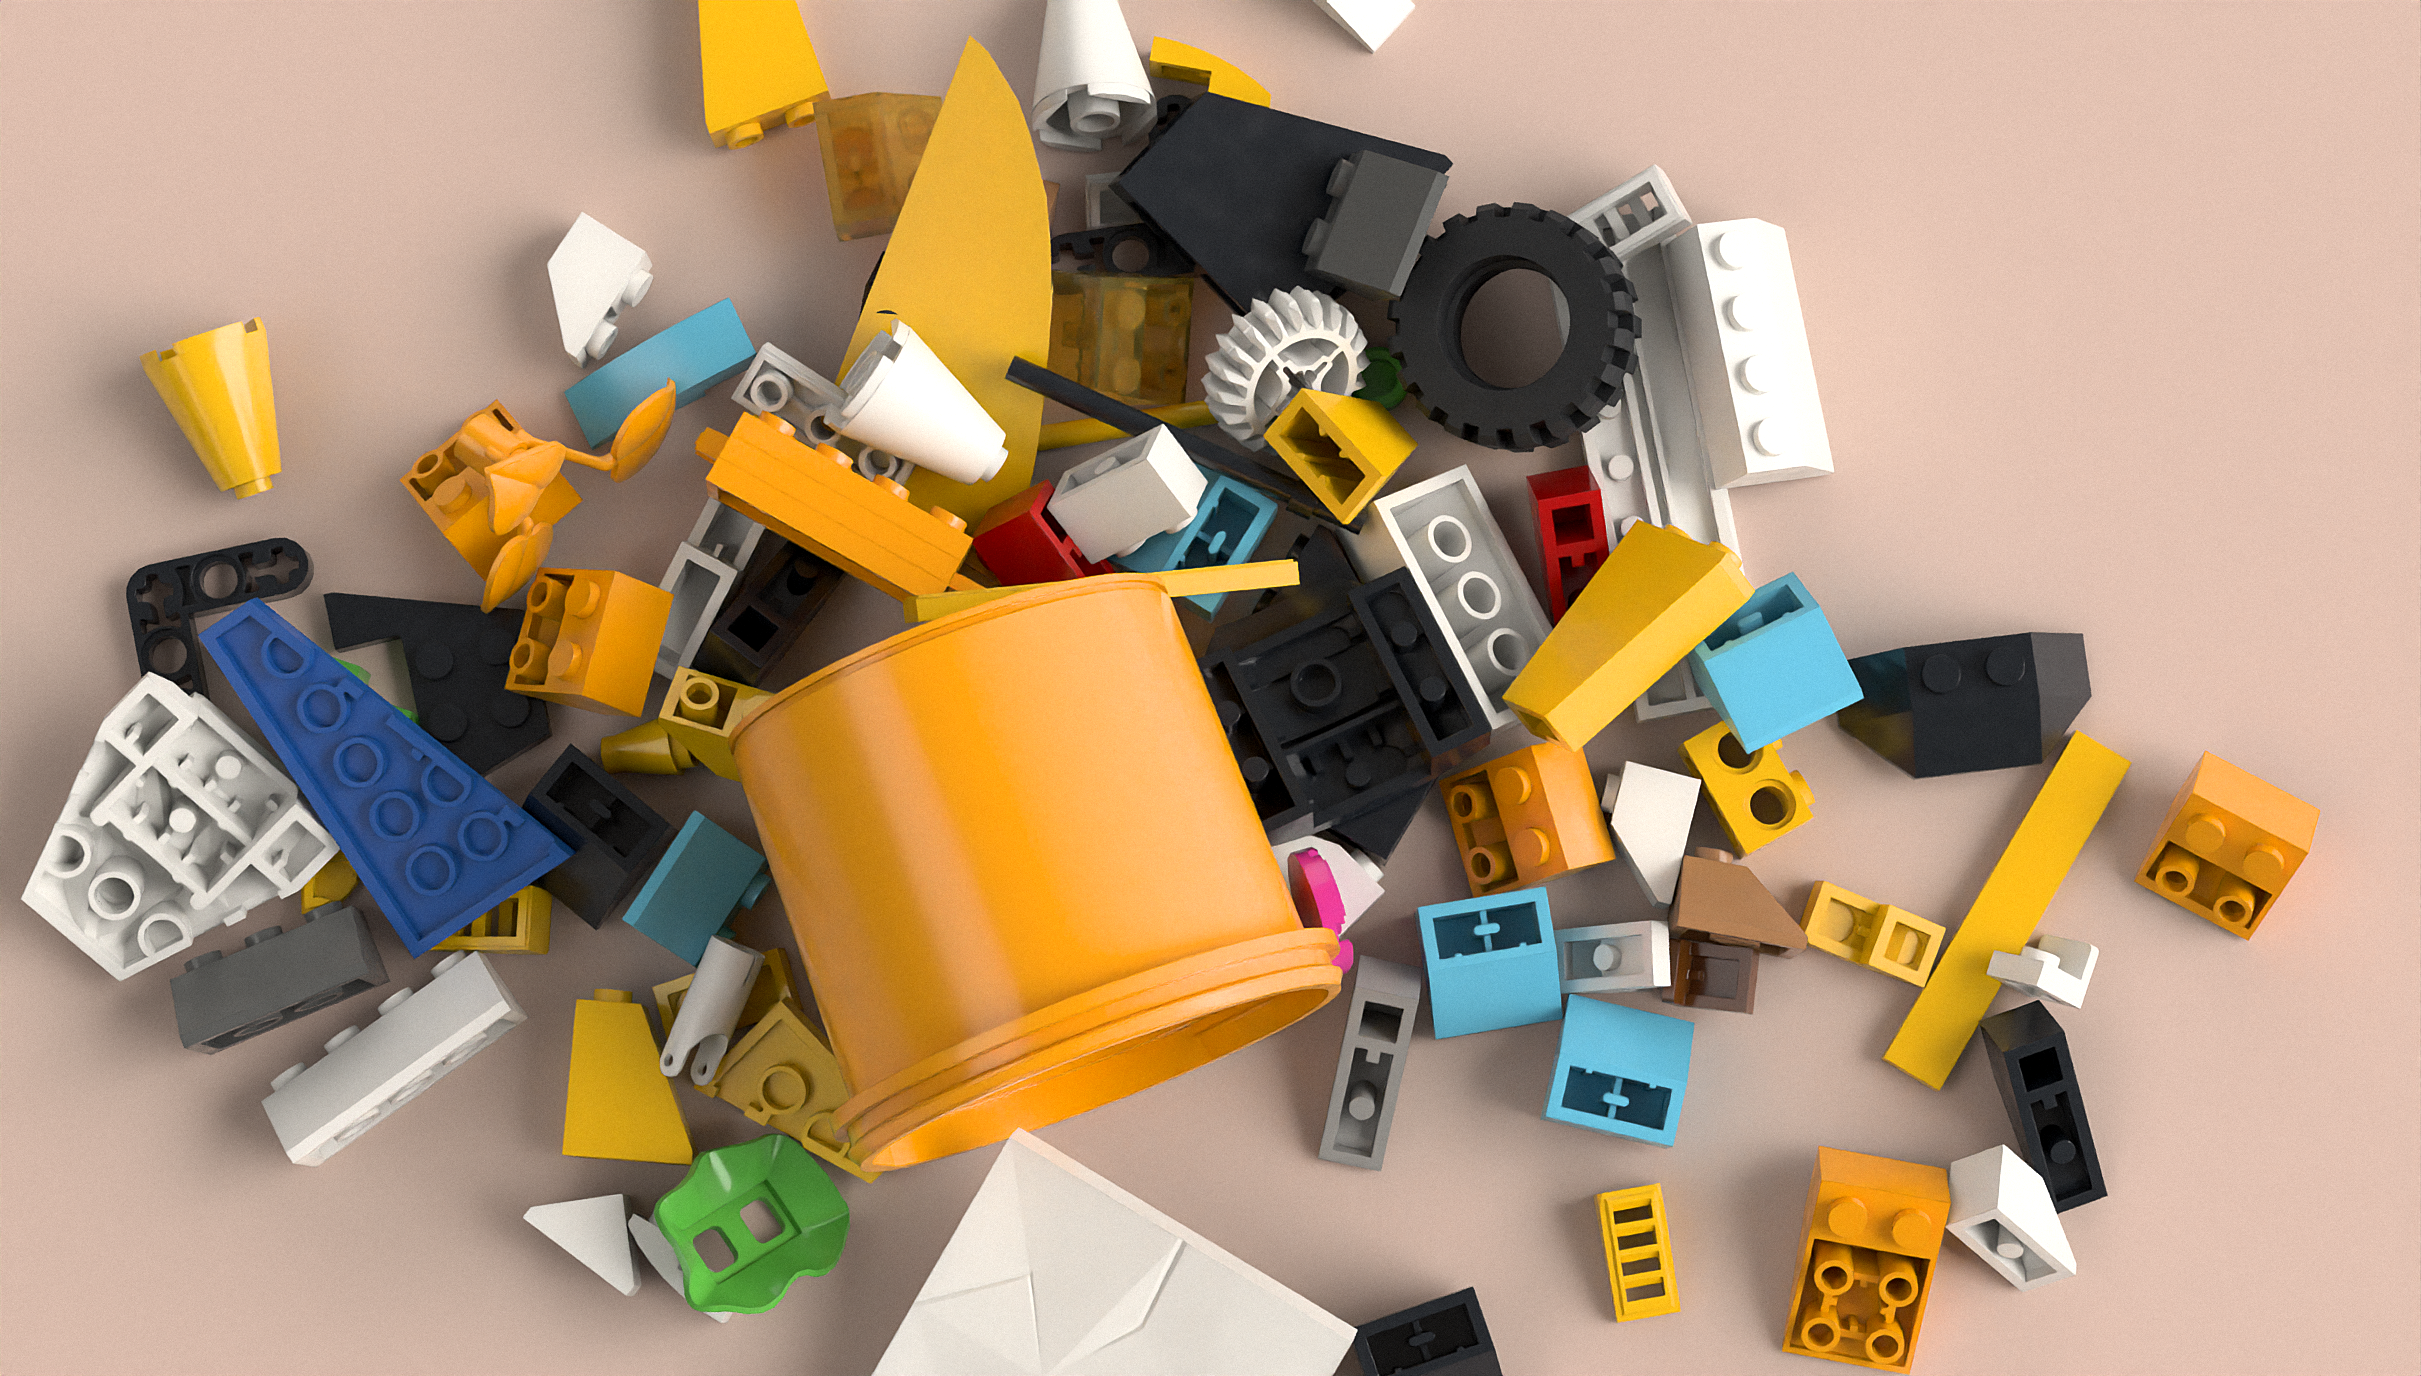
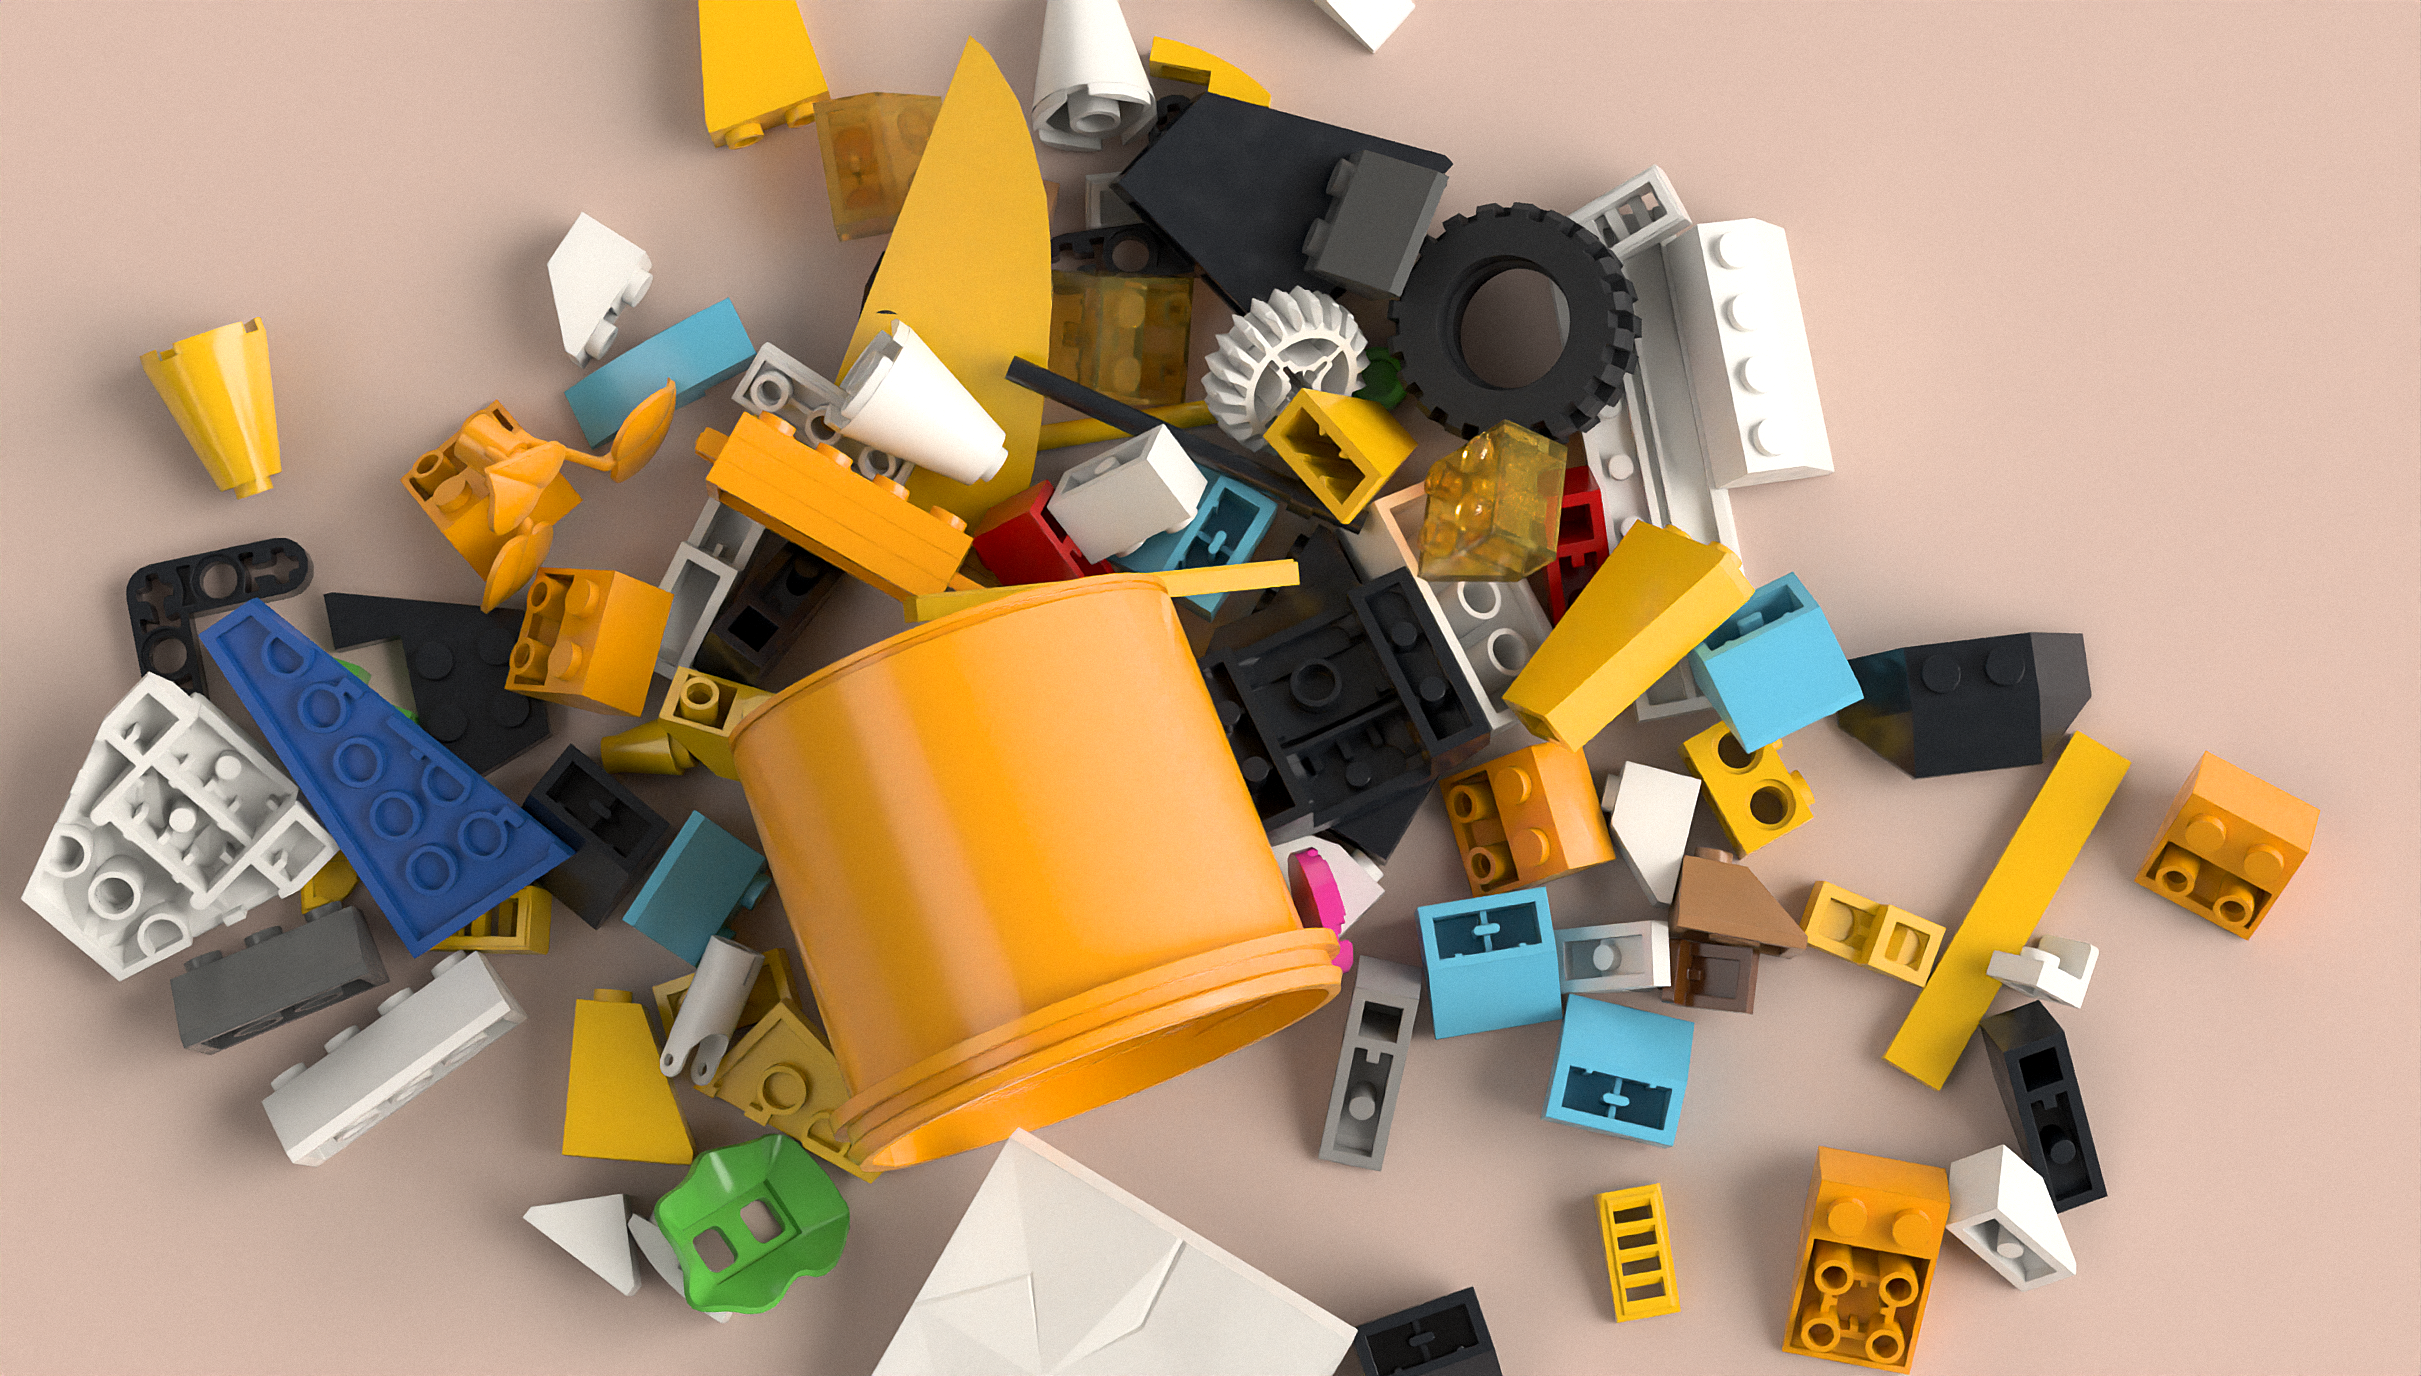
none -> clear yellow slope [1417,419,1568,582]

